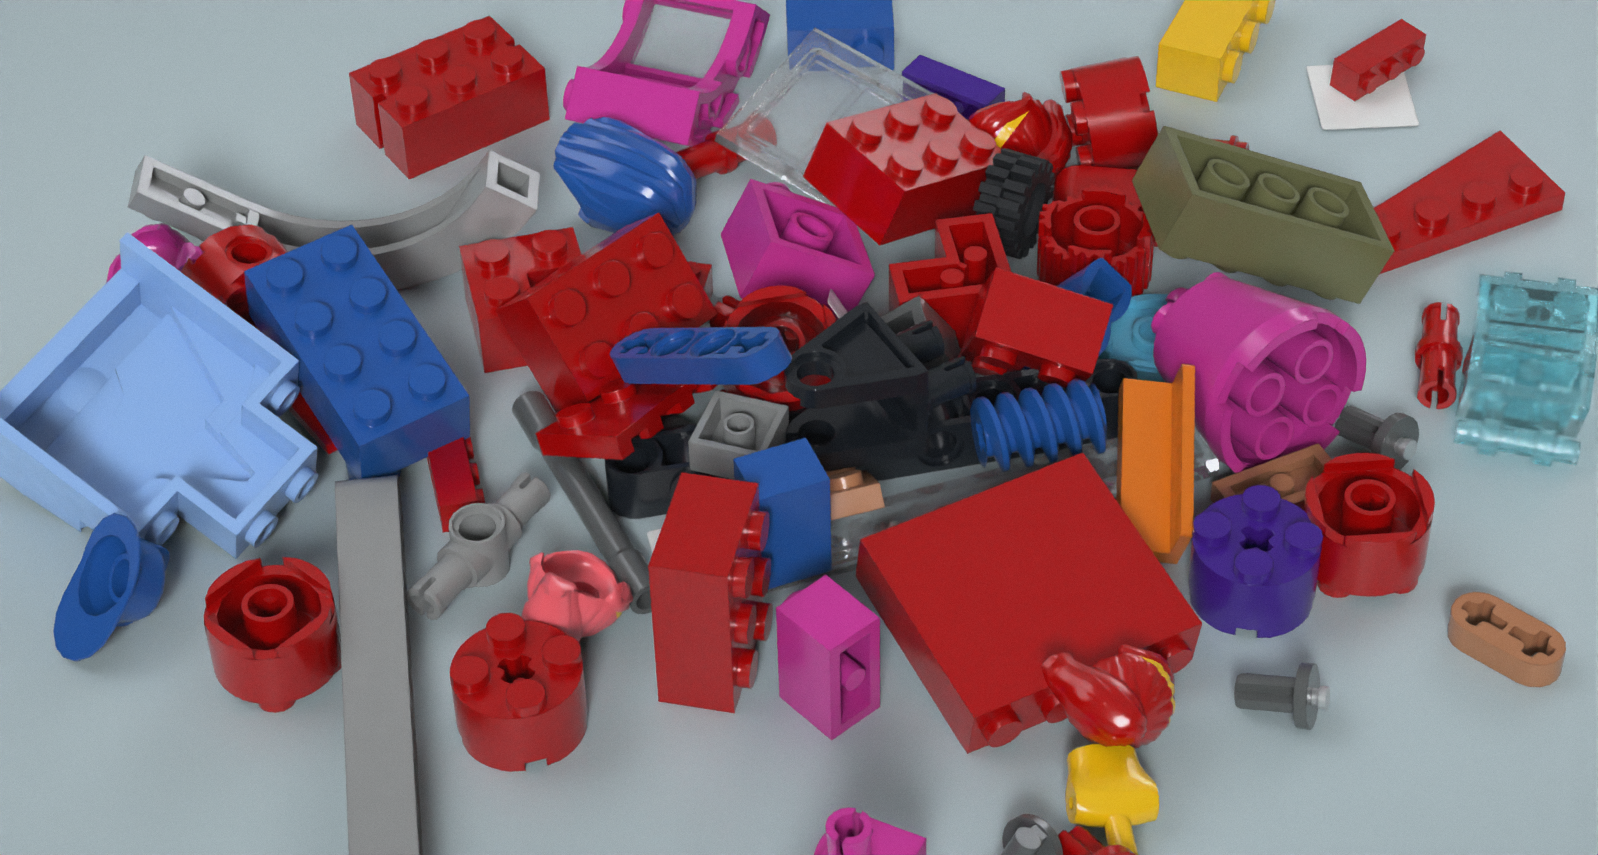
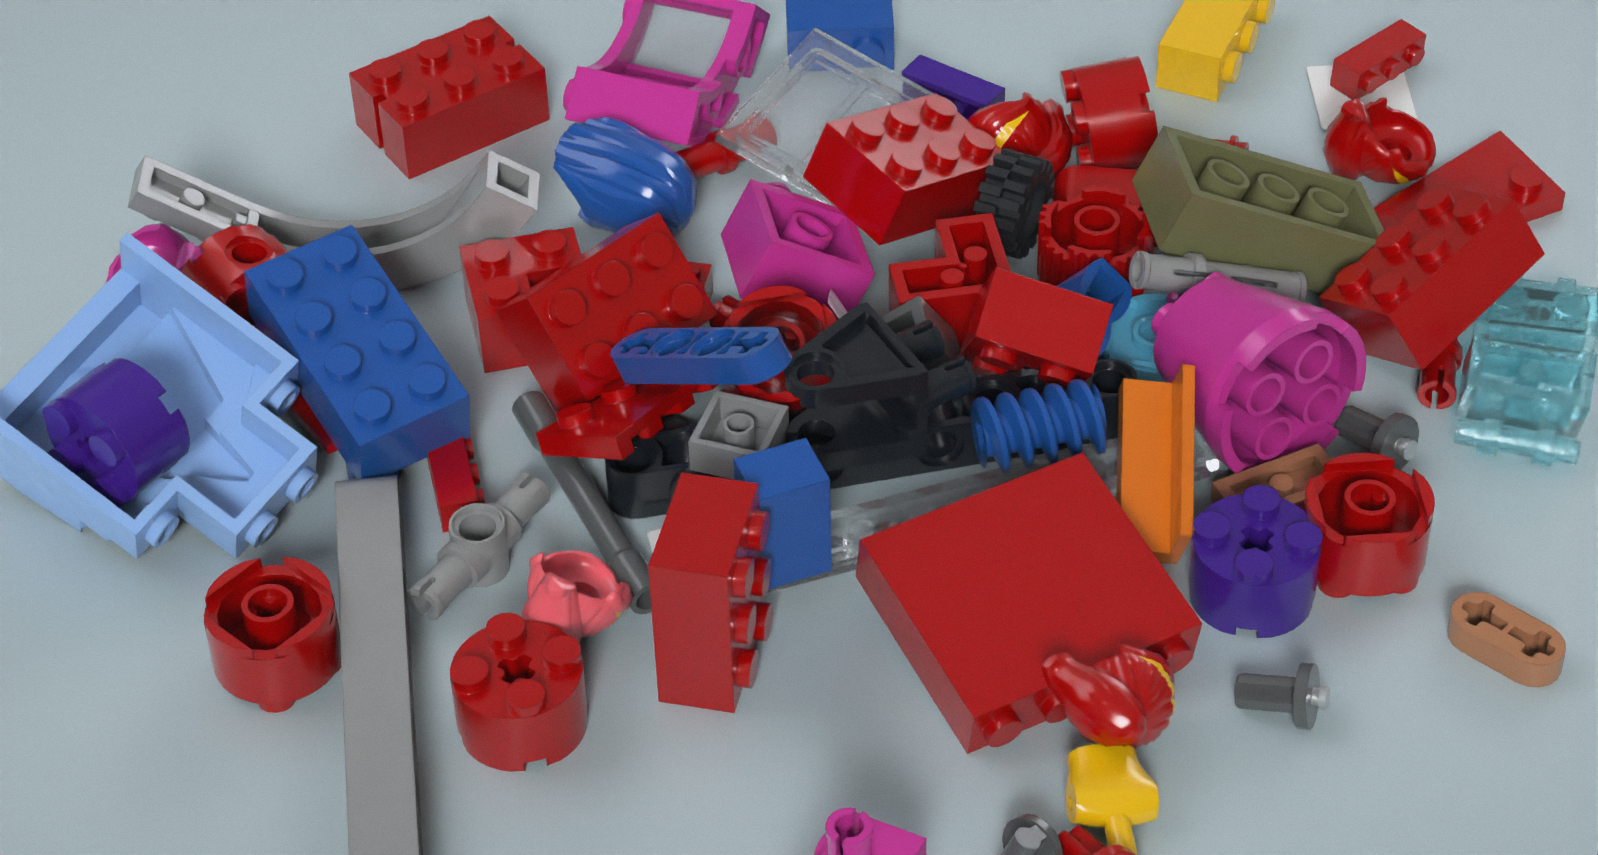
blue piece [53,513,170,662] -> none
dark pink brick [776,575,880,741] -> none
nougat plate [826,467,885,521] -> none
none -> dark purple brick [42,358,190,508]
none -> light grey pin [1129,251,1307,302]
none -> red brick [1319,185,1545,370]
none -> red hair [1323,98,1436,185]

